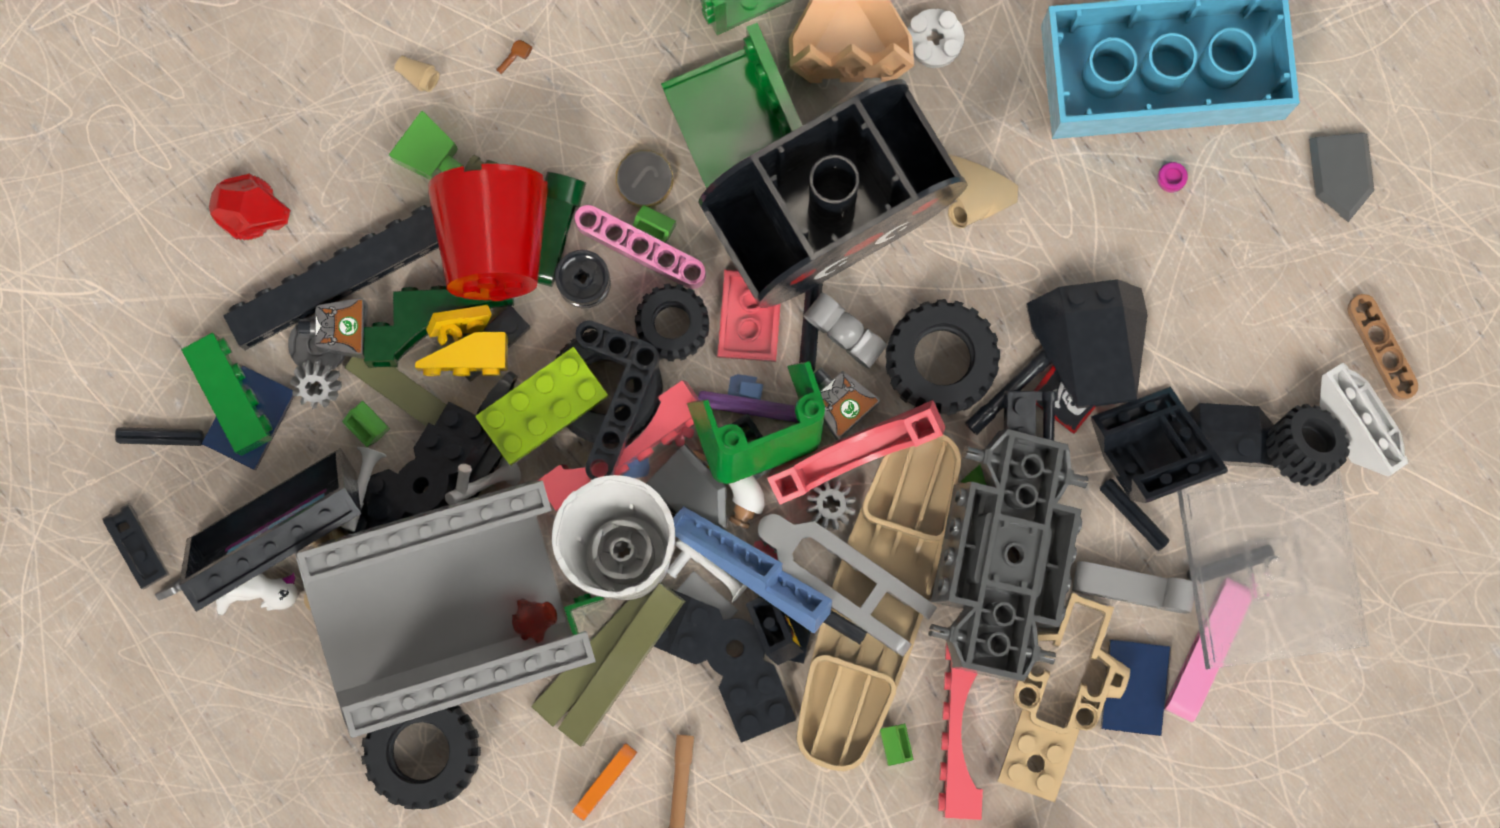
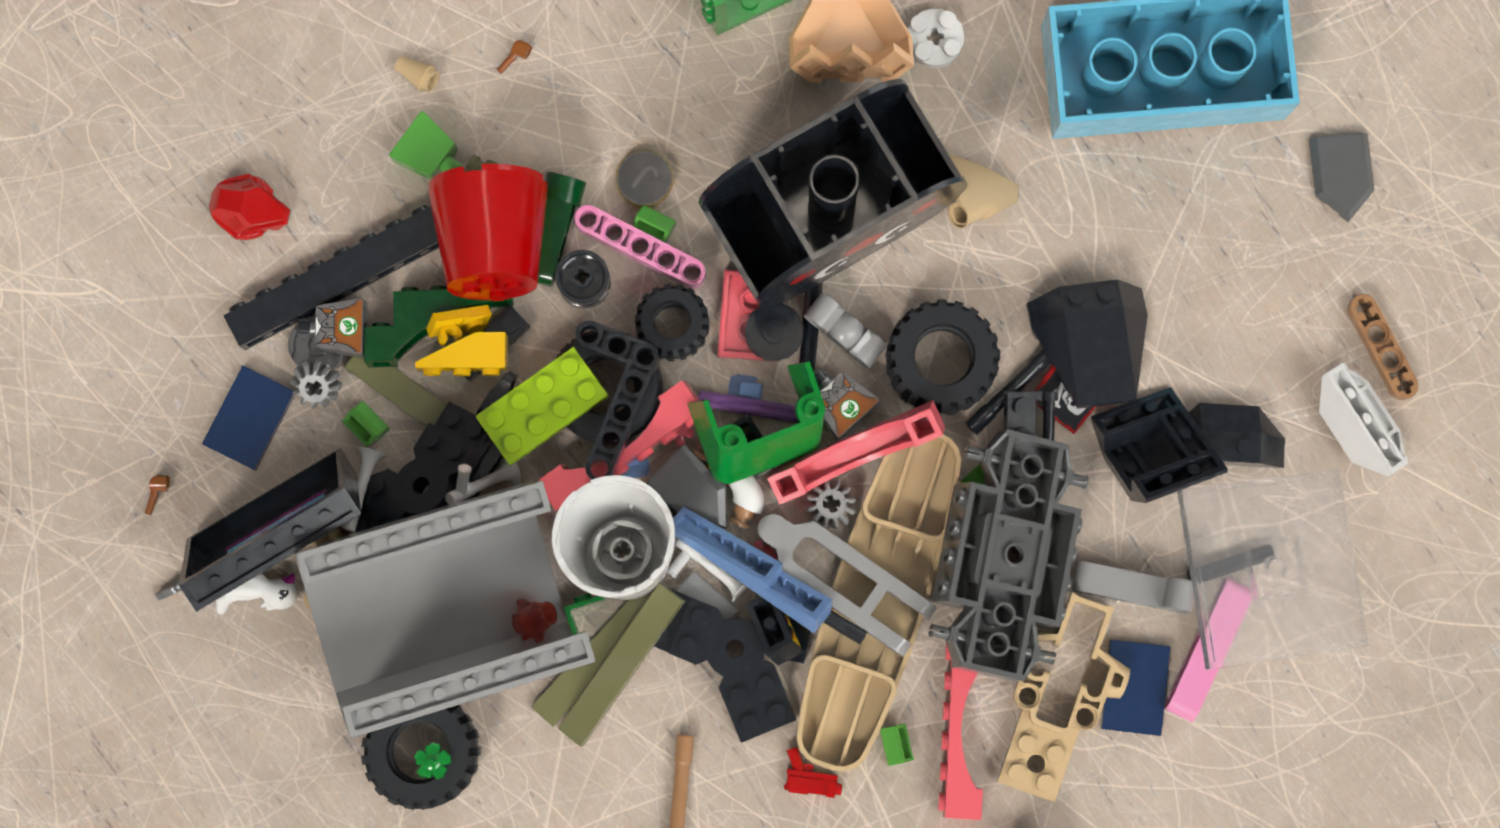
black plate [102,503,170,590] -> none
black axle [115,427,204,446] -> none
green brick [181,332,273,456] -> none
orange beam [572,743,638,821] -> none
green bracket [661,23,803,189] -> none
black axle [1100,478,1170,551] -> none
dark pink tile [1157,162,1188,193] -> none
black tyre [1266,404,1350,487] -> none
none -> dark orange hand [144,475,170,515]
none -> green plant [414,742,452,780]
none -> black tile [745,303,804,362]
none -> red piece [784,747,842,798]

